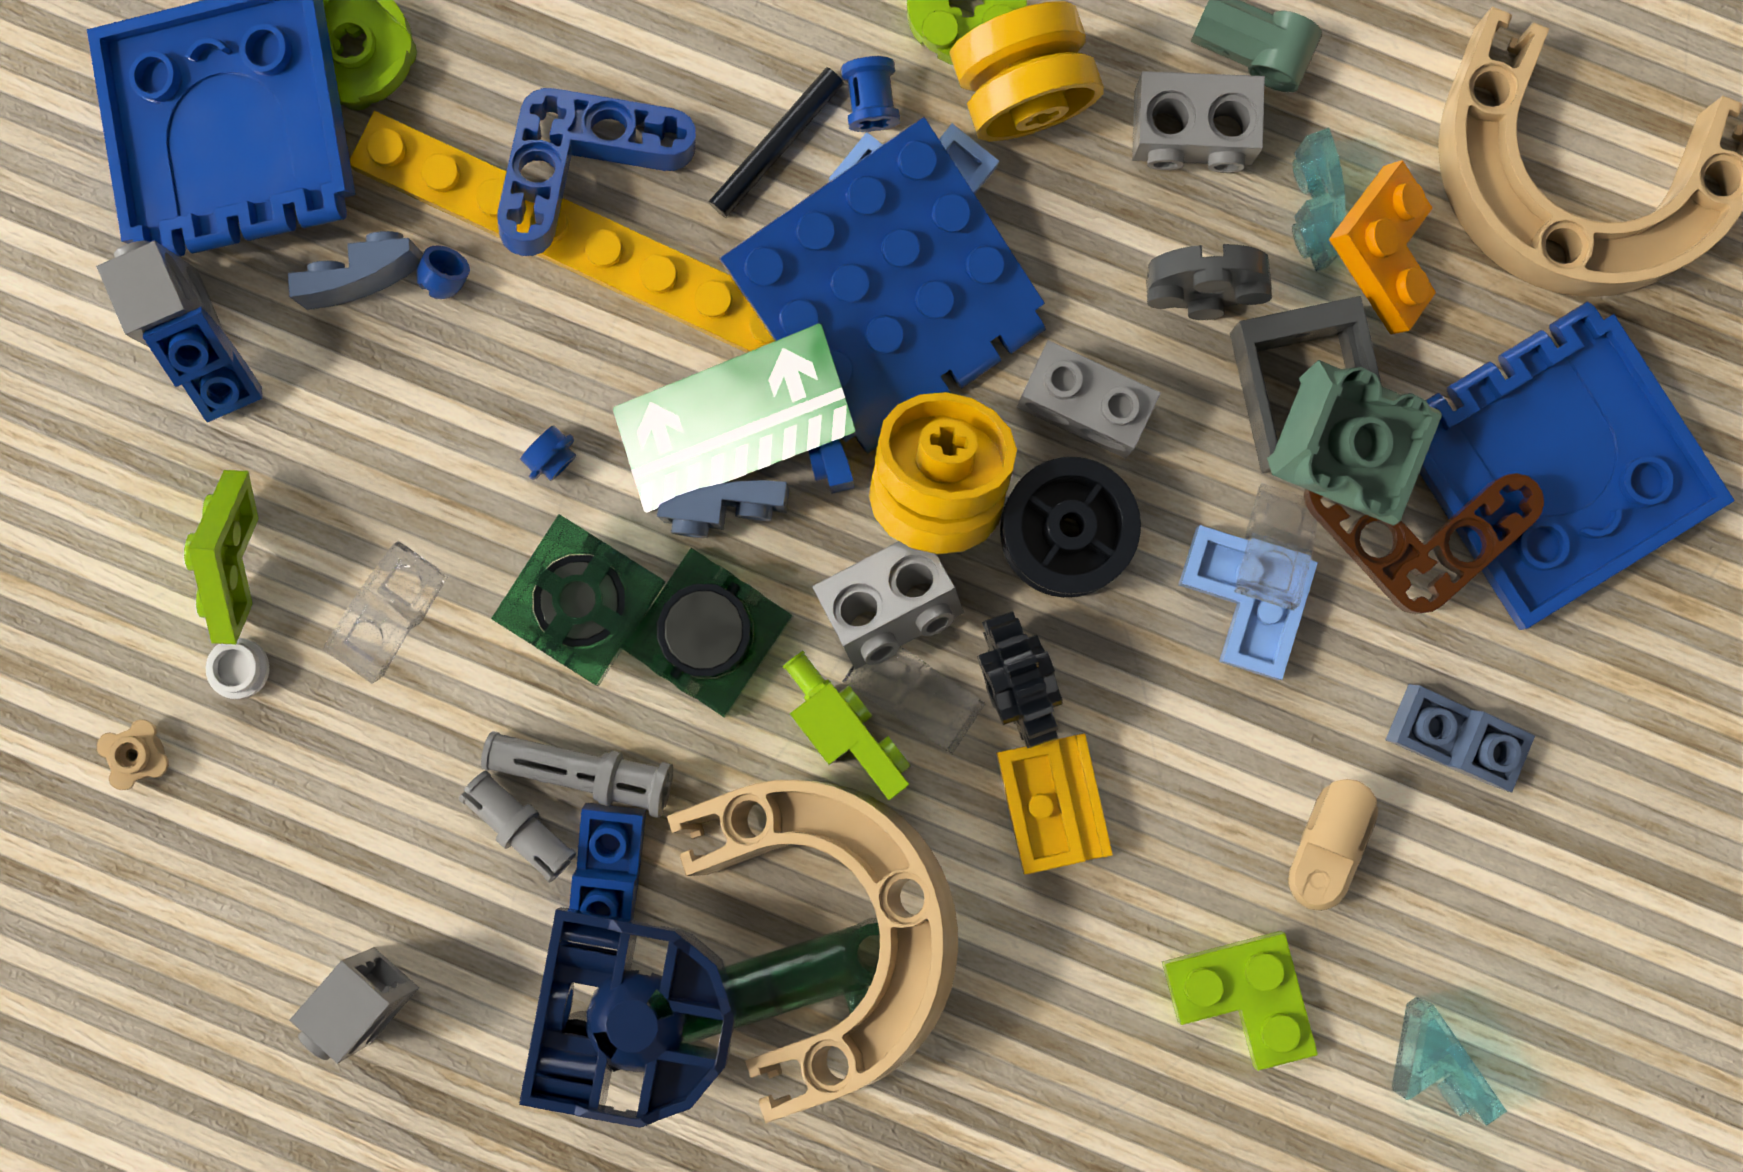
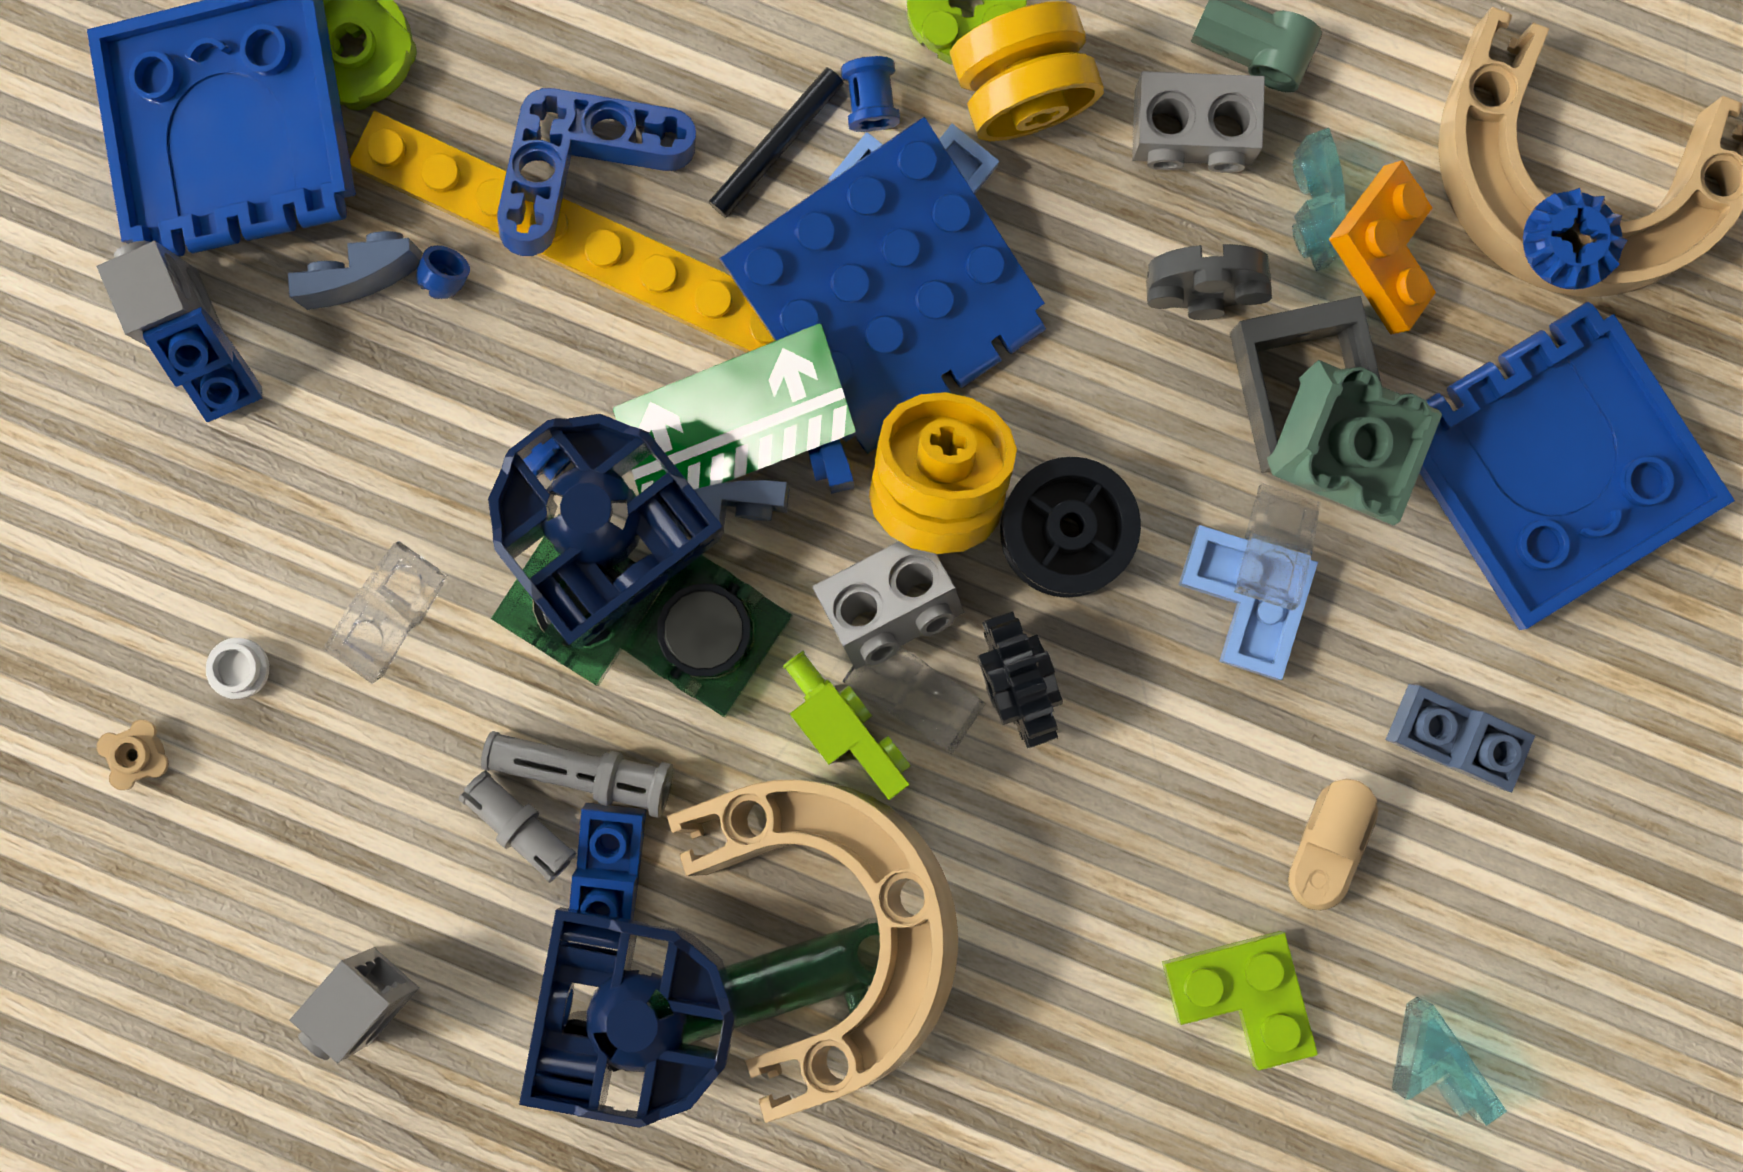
lime plate [184,470,259,645] -> none
yellow plate [996,733,1113,875] -> none
light grey brick [1017,340,1161,459] -> none
reddish brown beam [1304,473,1544,614] -> none
none -> dark blue connector [488,414,724,649]
none -> blue gear [1523,188,1628,290]

